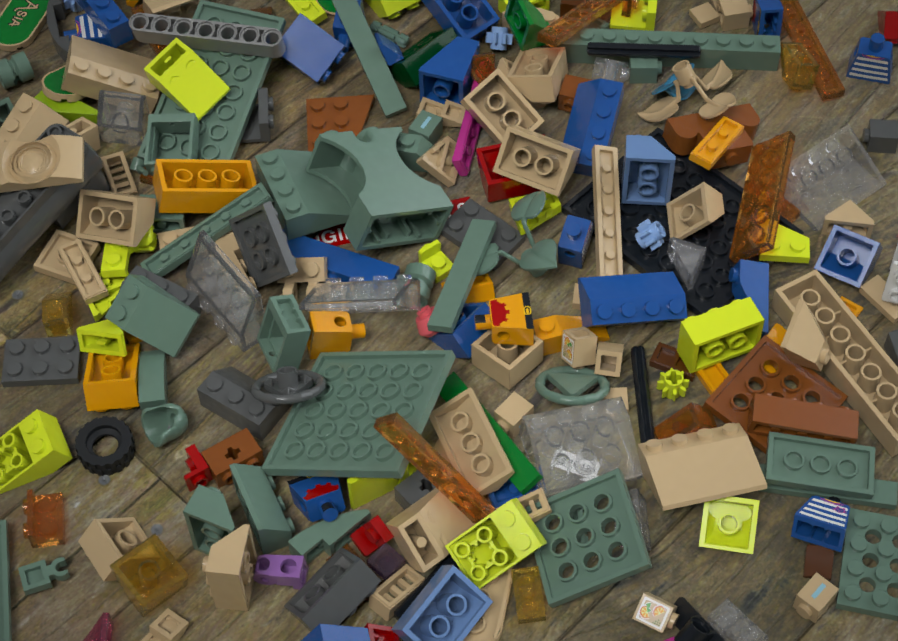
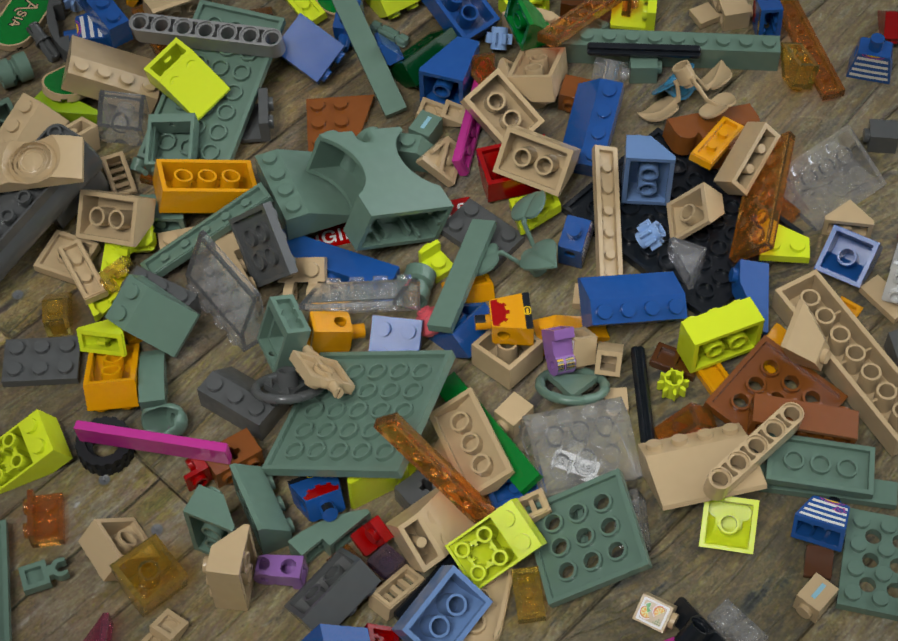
none -> dark grey axle [26,22,60,63]
none -> dark pink tile [73,420,232,465]
none -> clear yellow bracket [99,256,133,293]
none -> tan plate [289,345,355,399]
none -> plate [369,315,424,351]
none -> medium lavender leg [541,326,576,376]
none -> tan beam [703,402,804,501]
none -> tan brick [713,122,781,196]

